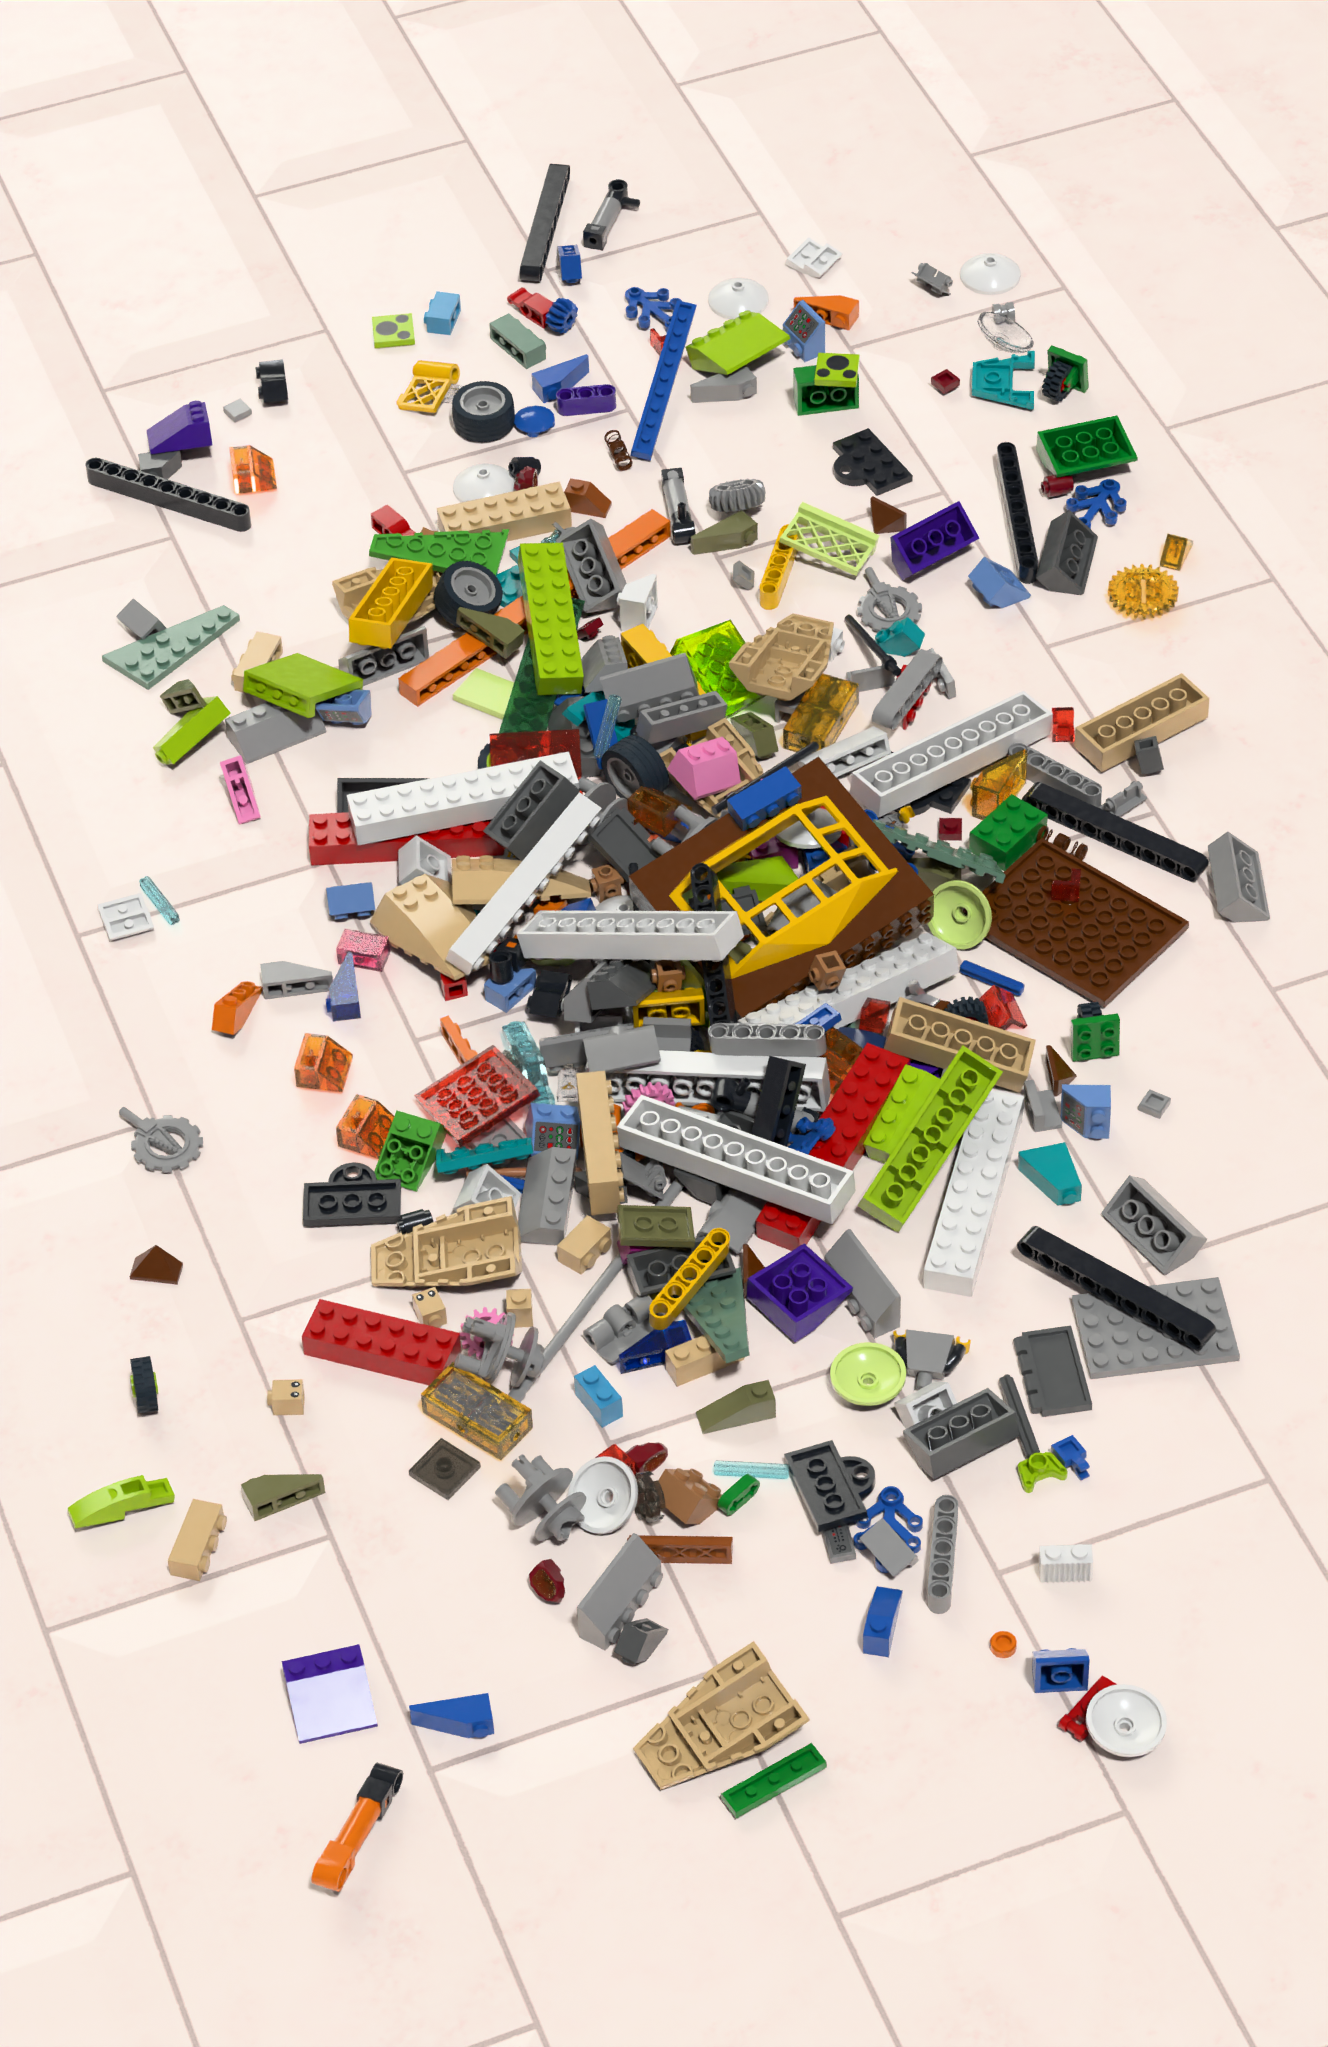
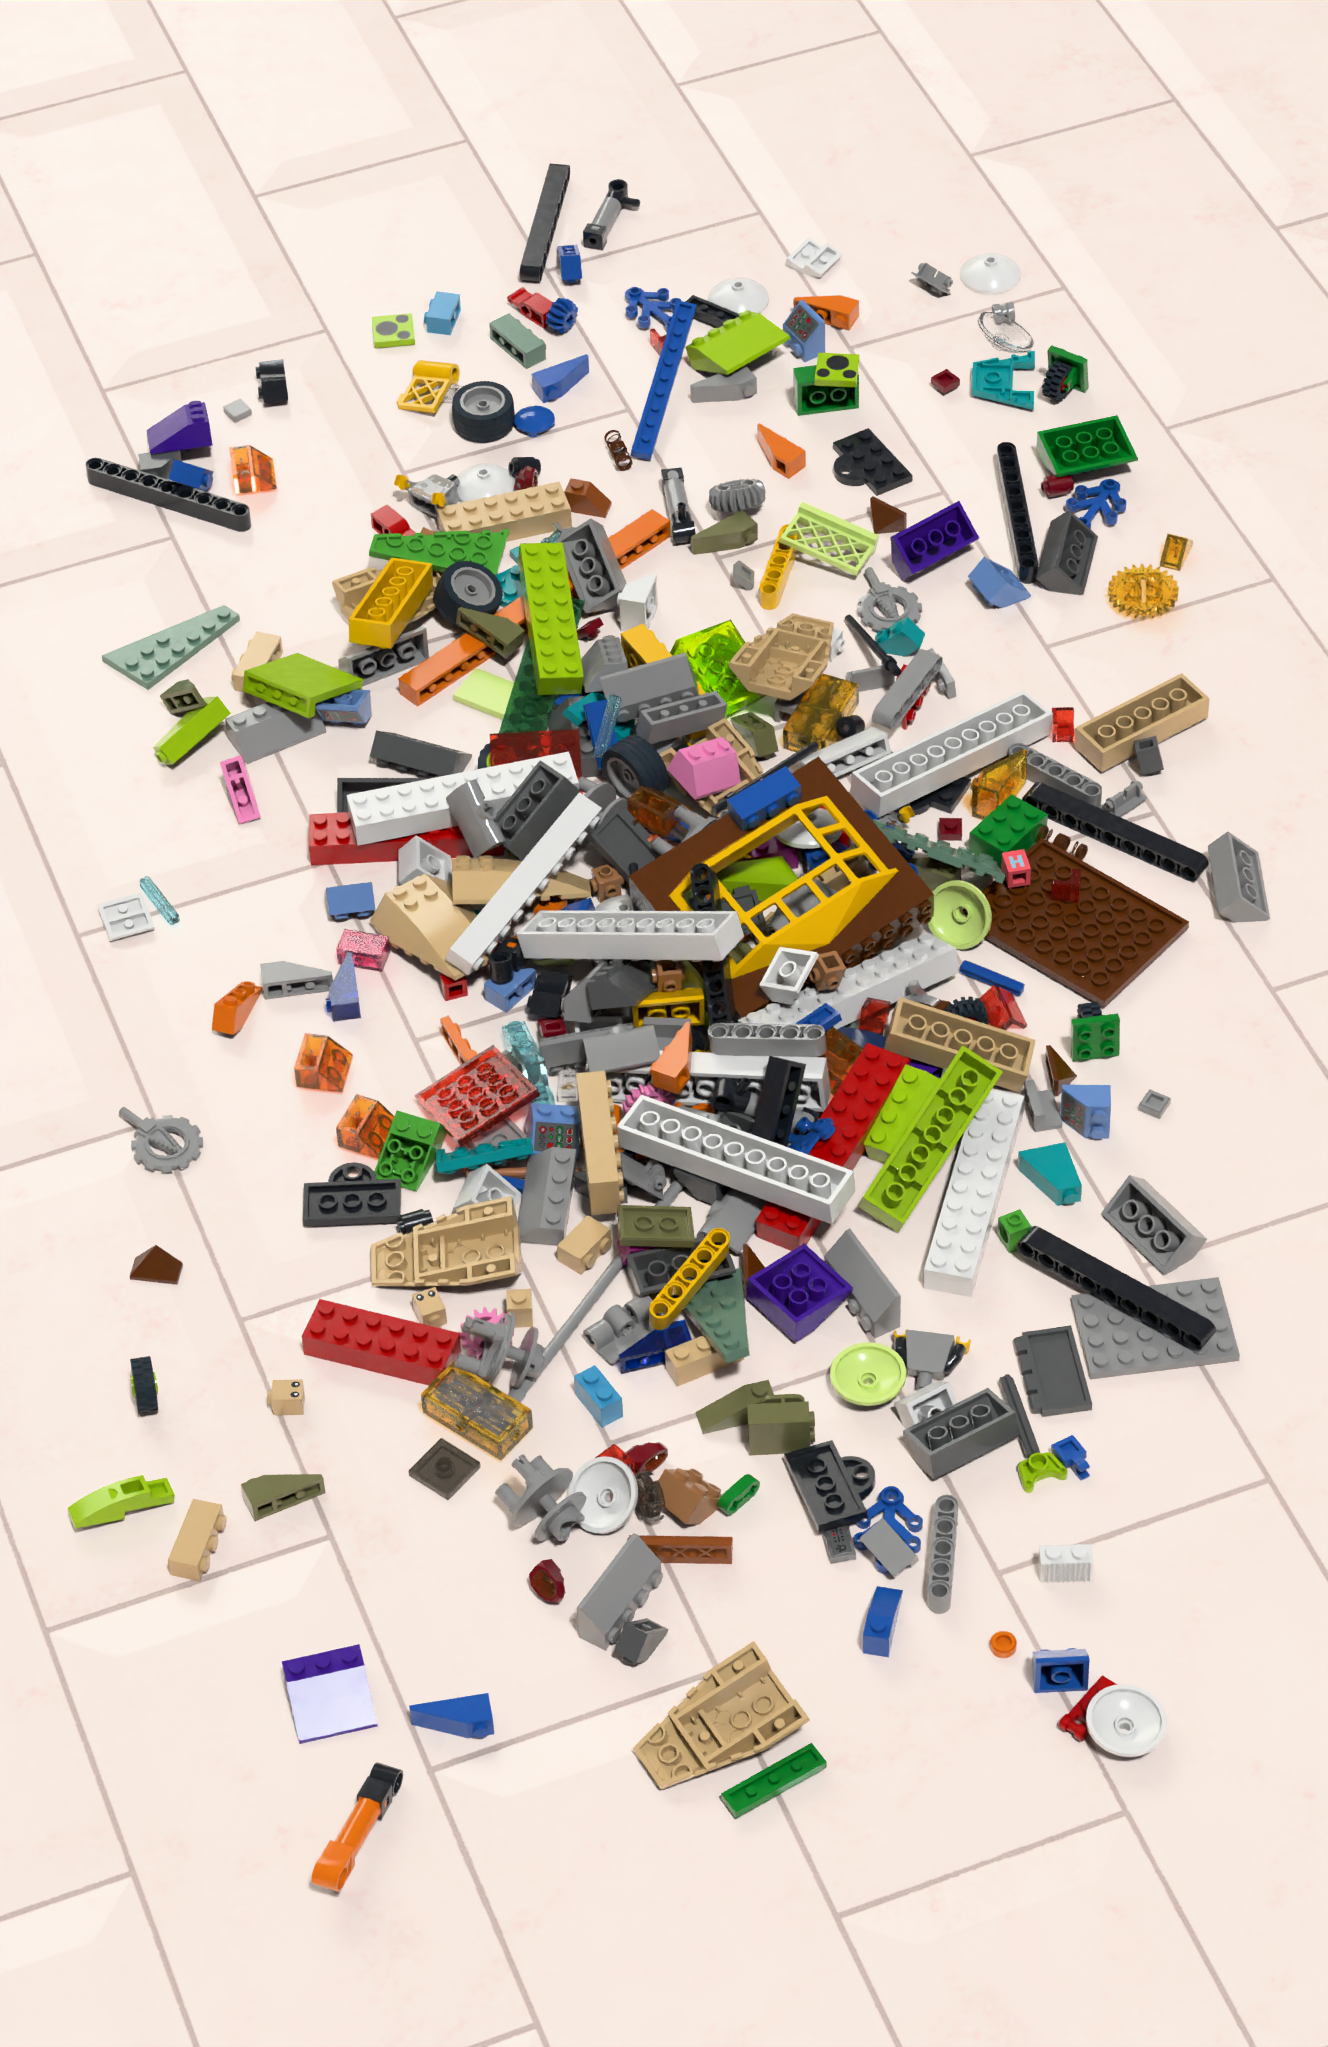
light grey panel [116,598,166,640] -> none
dark purple beam [556,384,617,416] -> none
clear light blue axle [713,1460,789,1479] -> none
none -> blue slope [168,459,213,491]
none -> dark grey slope [370,730,472,777]
none -> light grey torso [394,474,460,518]
none -> light grey panel [446,779,506,859]
none -> dark red slope [538,1016,567,1038]
none -> slope [650,1022,693,1094]
none -> black plate [685,295,739,327]
none -> olive brick [747,1394,815,1455]
none -> orange slope [757,423,806,479]
none -> white slope [759,947,819,1005]
none -> black brick [836,715,865,739]
none -> bright green brick [998,1209,1032,1253]
none -> coral brick [1001,849,1031,888]

